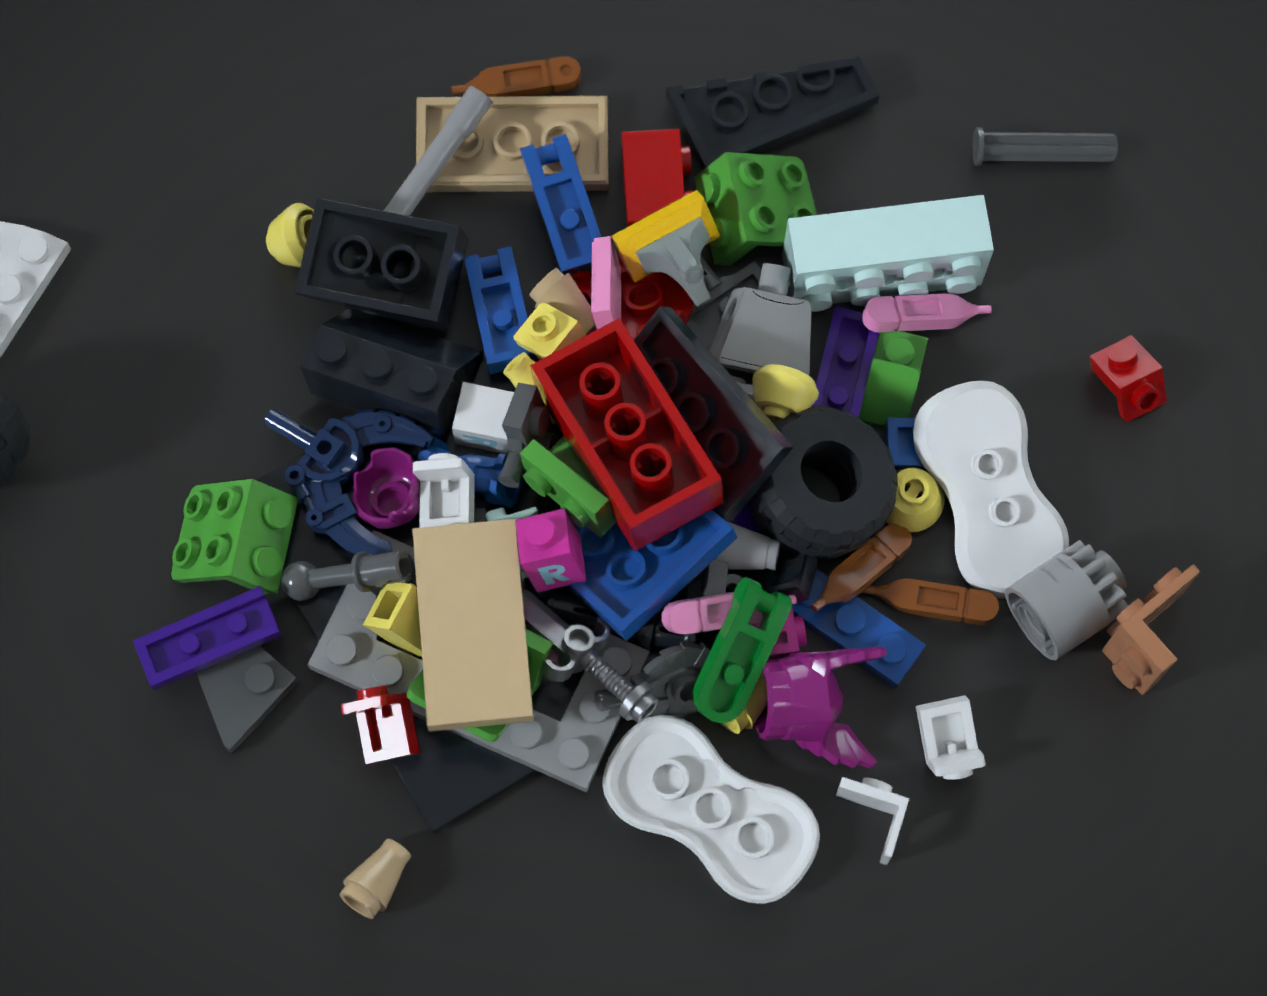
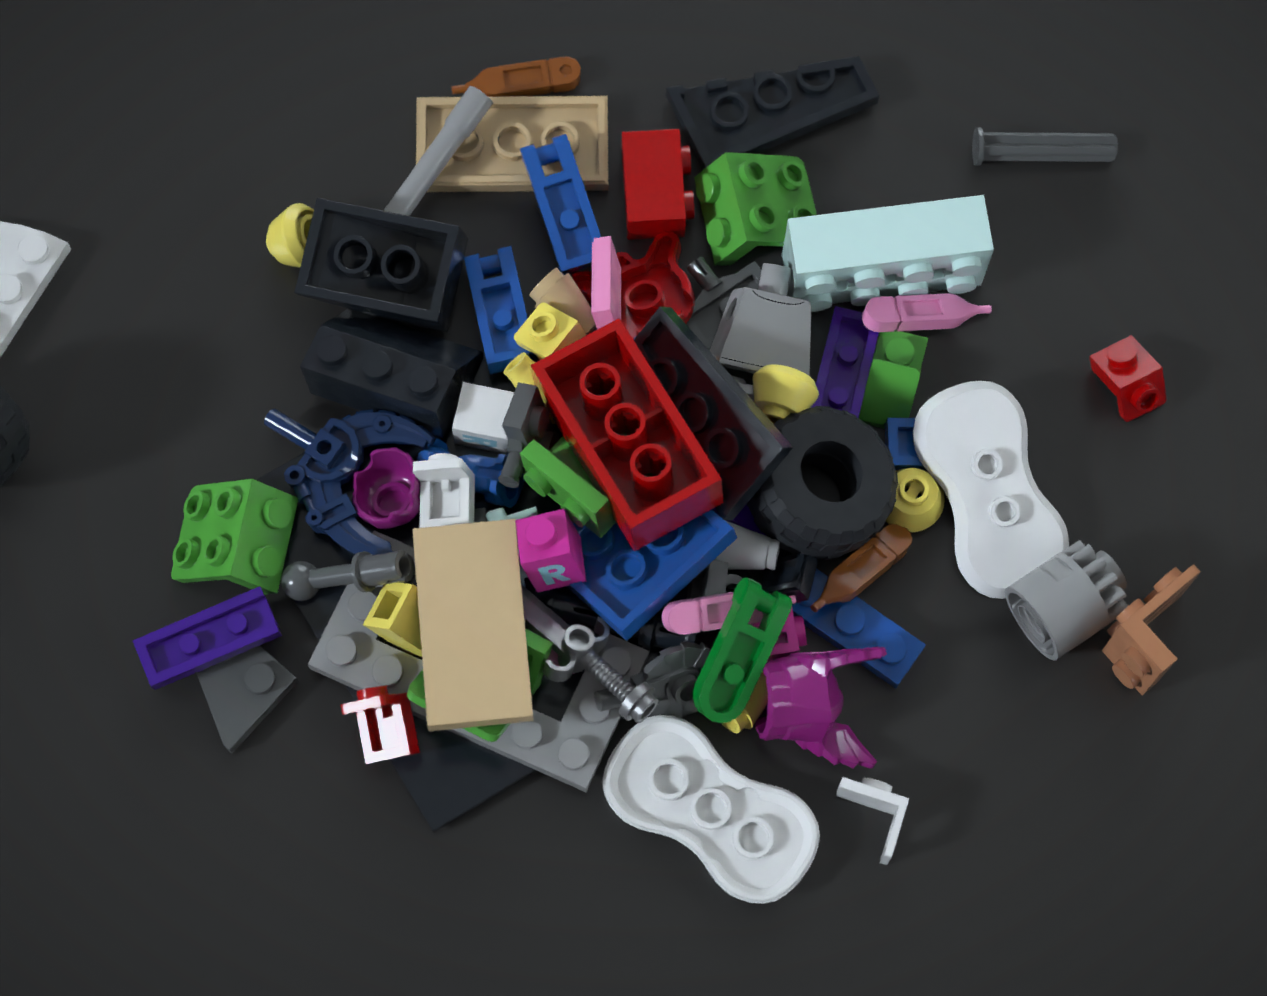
tan cone [340,839,411,919] -> none
piece [611,190,721,307] -> none
dark orange piece [861,578,999,625] -> none
white bracket [916,695,986,780] -> none

